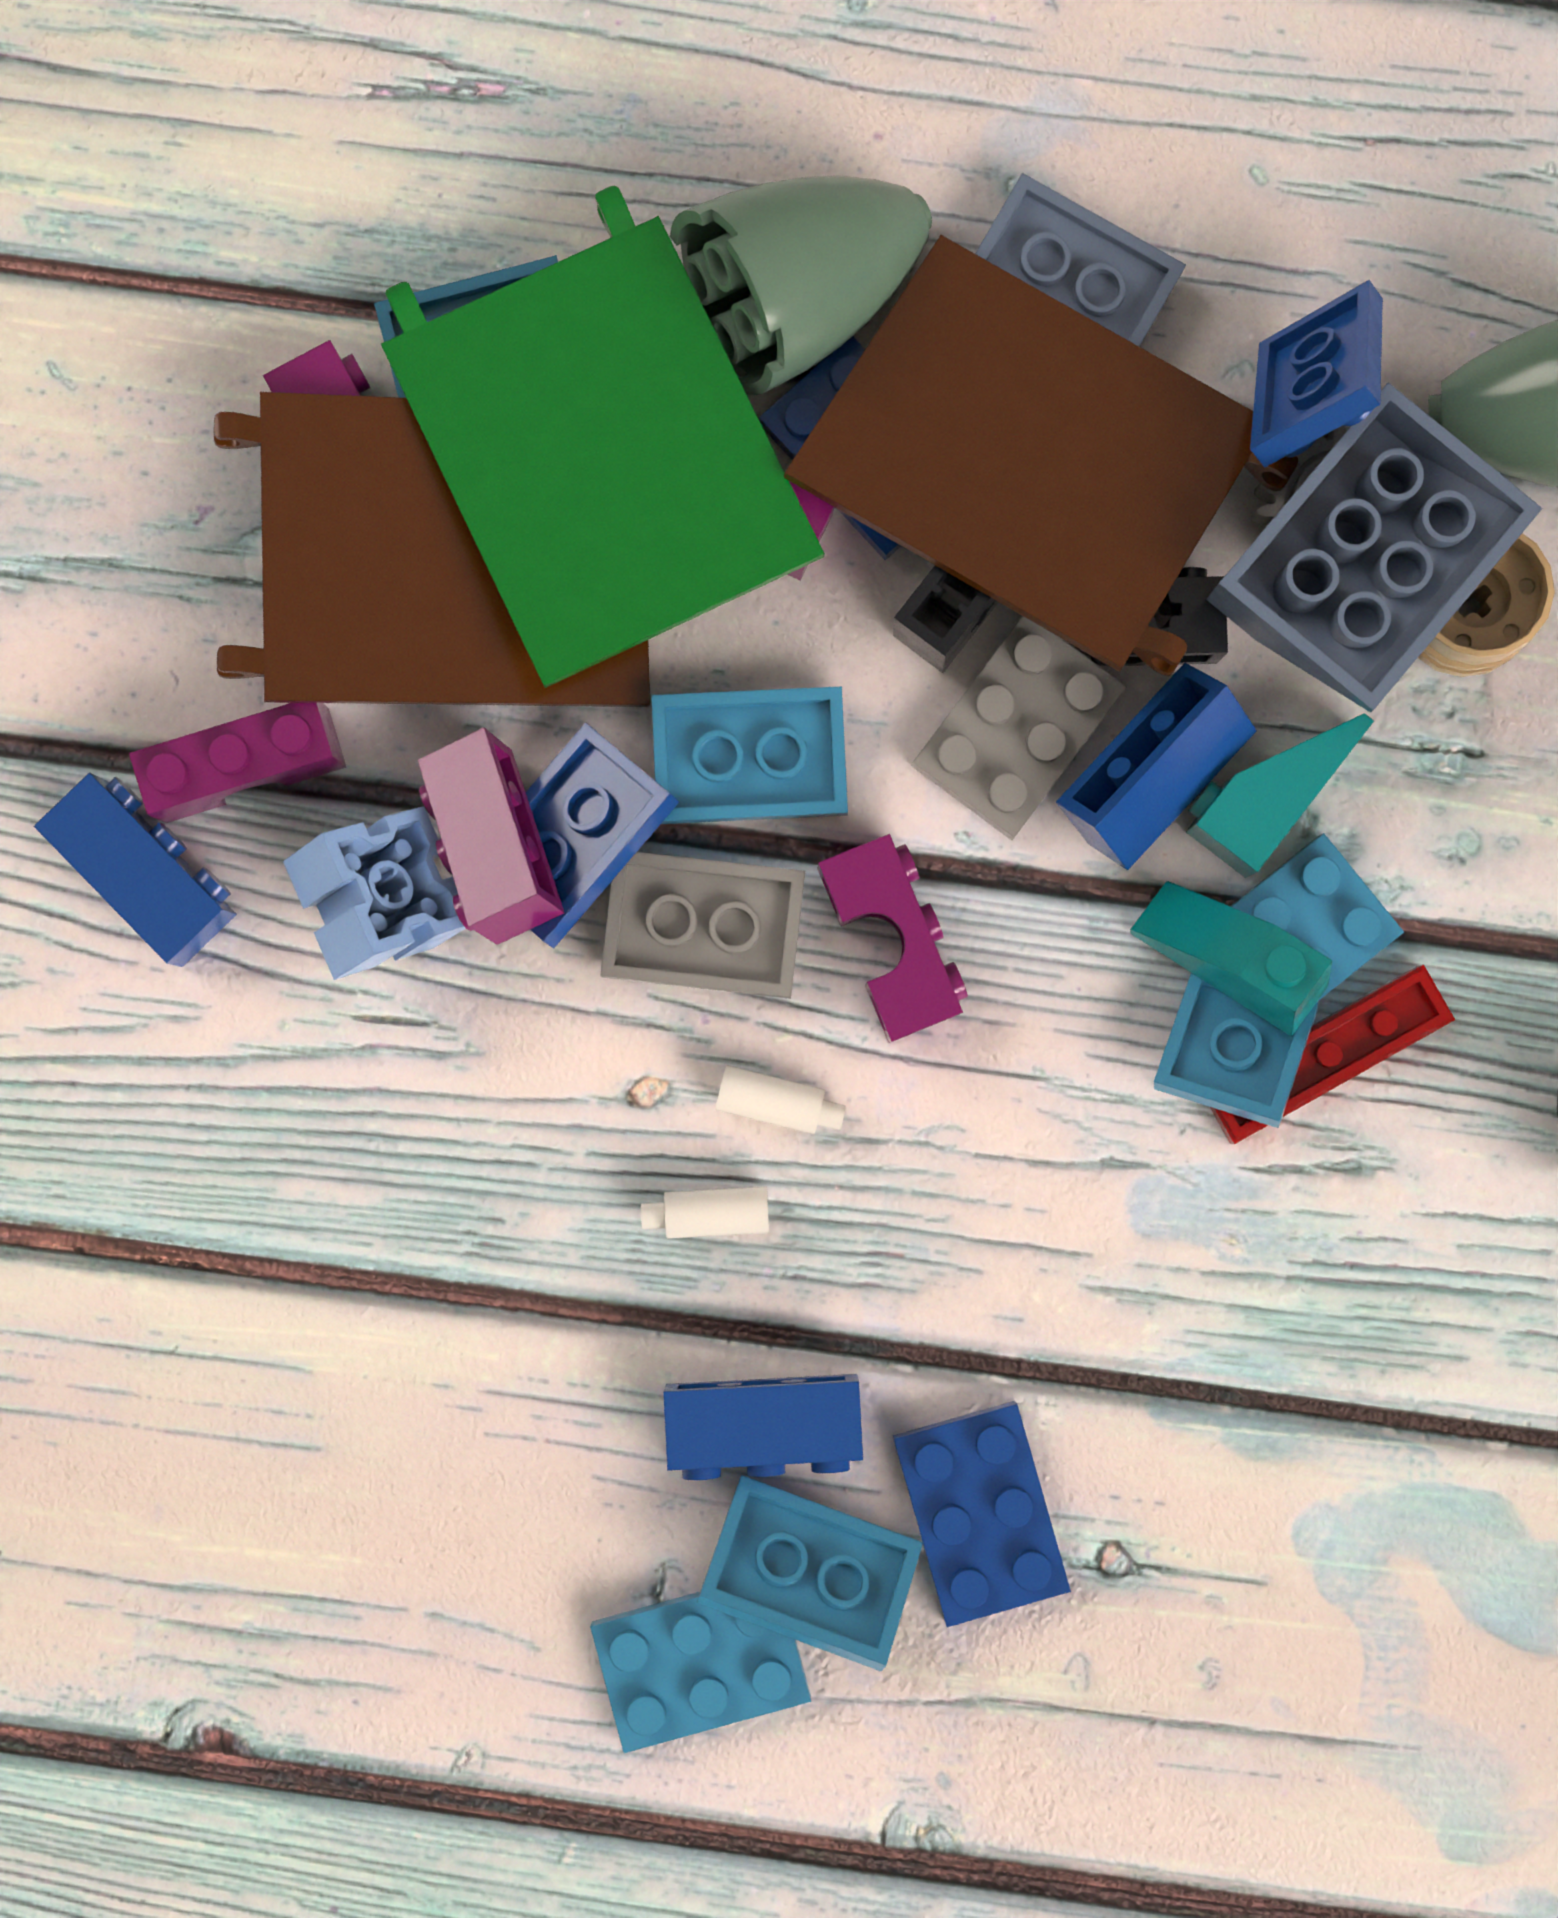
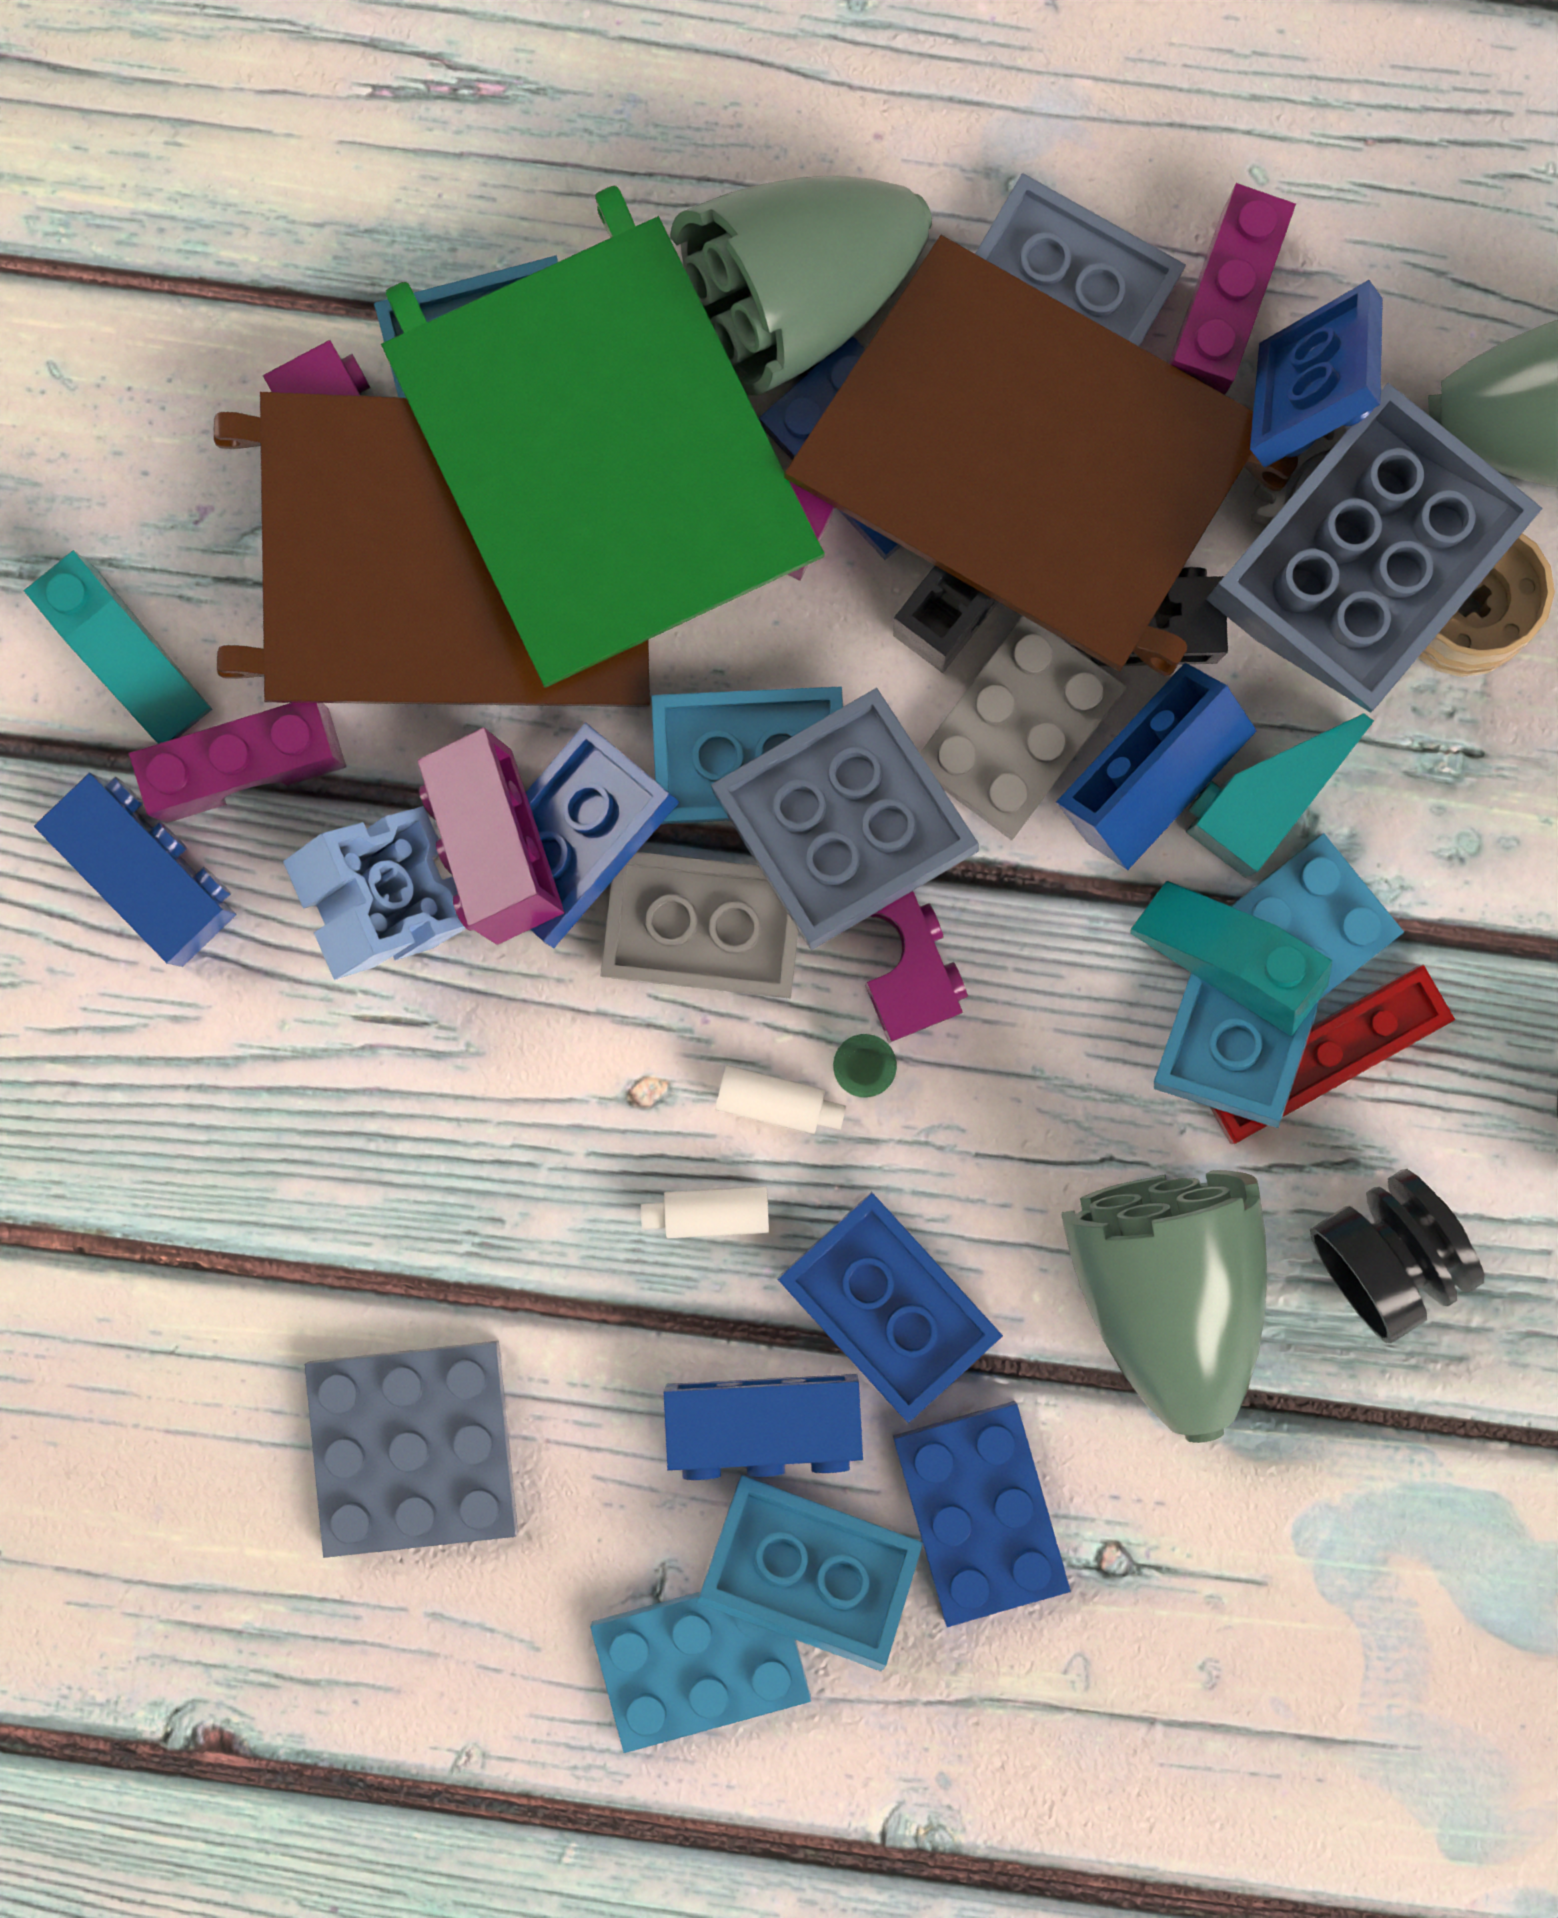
none -> teal slope [23,550,213,744]
none -> sand blue plate [304,1341,518,1558]
none -> sand blue plate [711,687,979,951]
none -> blue plate [777,1191,1003,1424]
none -> clear green plate [833,1034,897,1098]
none -> sand green cylinder [1061,1170,1267,1443]
none -> magenta brick [1169,183,1296,395]
none -> black wheel [1310,1169,1485,1344]

